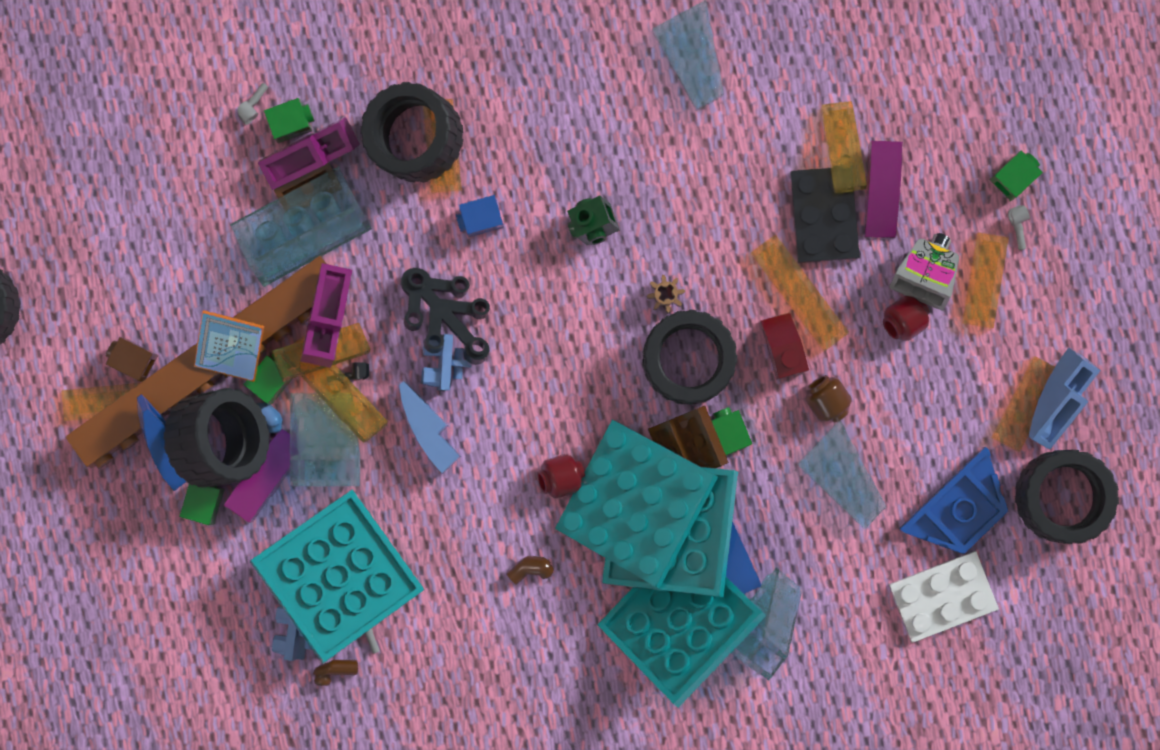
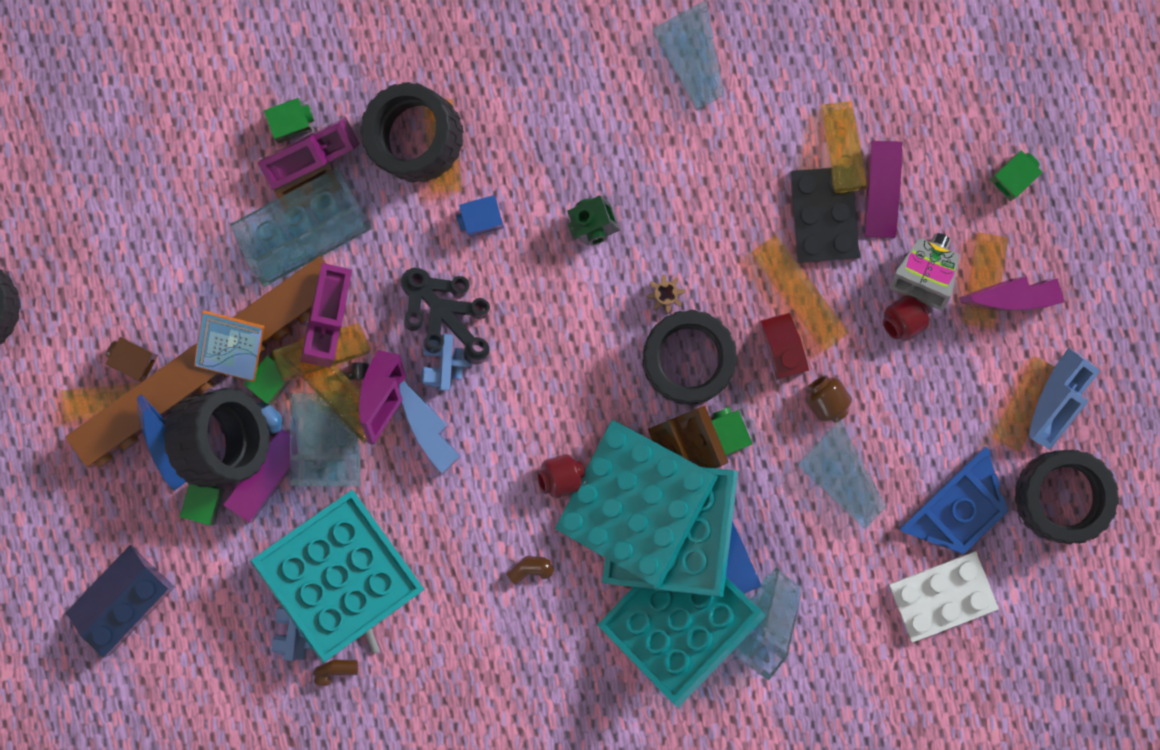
light grey hand [237,83,268,125] -> none
light grey hand [1008,205,1030,250] -> none
none -> dark blue slope [66,545,175,658]
none -> magenta slope [359,350,406,445]
none -> magenta slope [959,276,1065,311]

